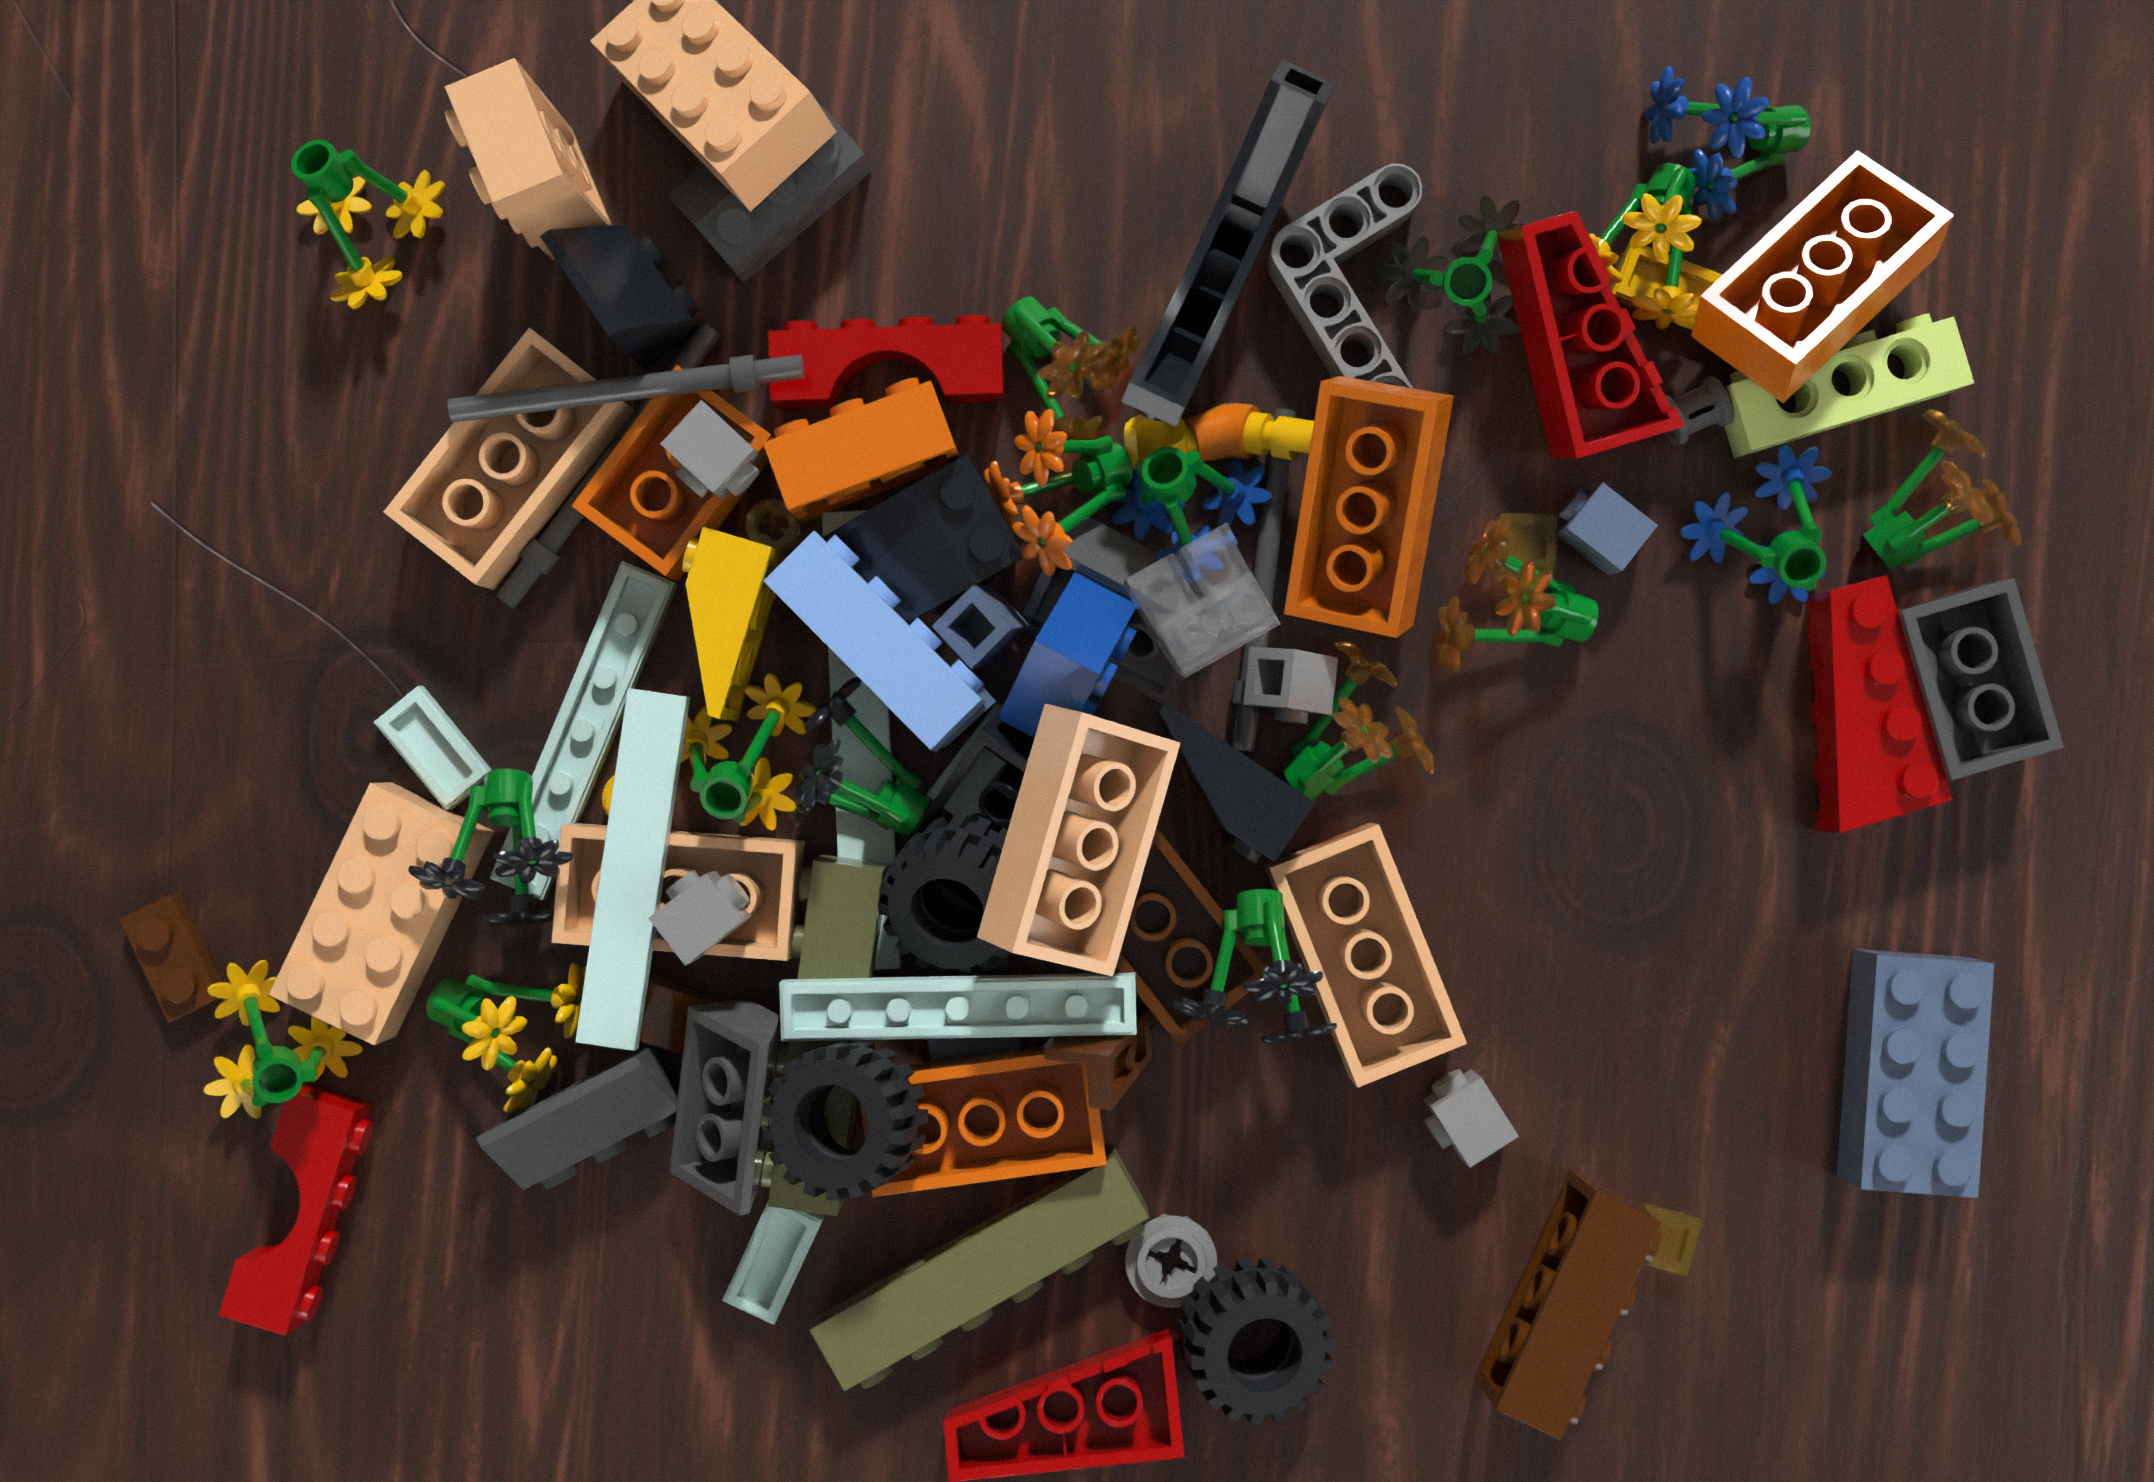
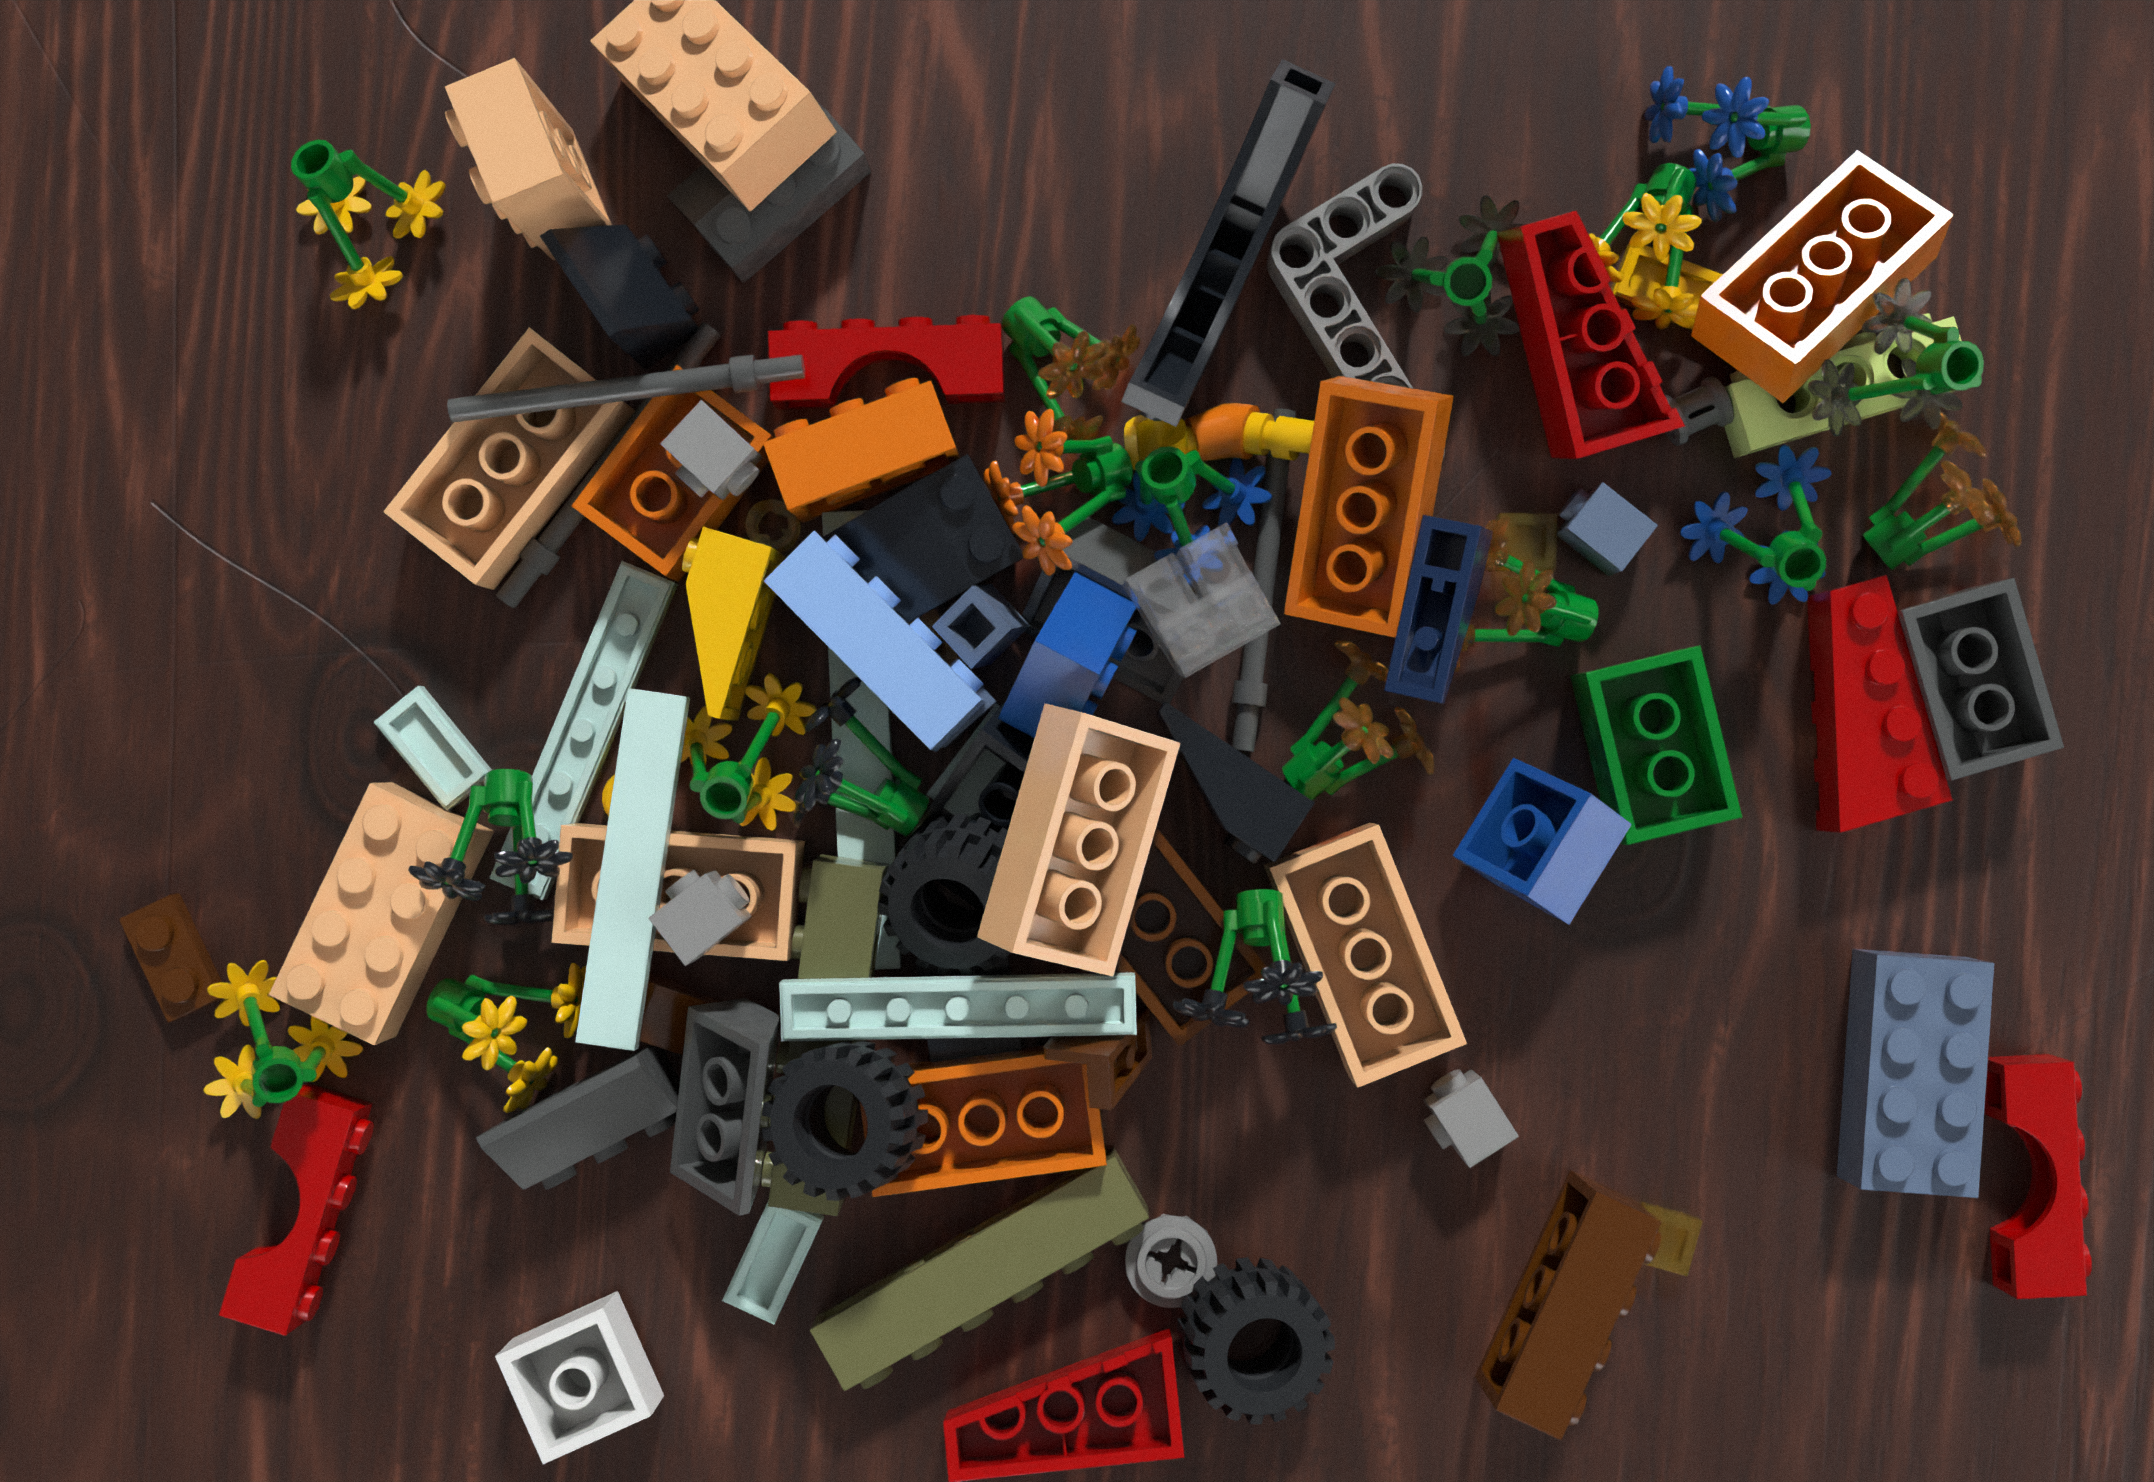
light grey brick [1243,647,1338,724] -> none
none -> white brick [495,1291,664,1464]
none -> dark blue slope [1384,515,1493,703]
none -> blue brick [1452,758,1632,925]
none -> green brick [1570,645,1742,845]
none -> plant [1808,278,1984,436]
none -> red arch [1984,1054,2092,1299]

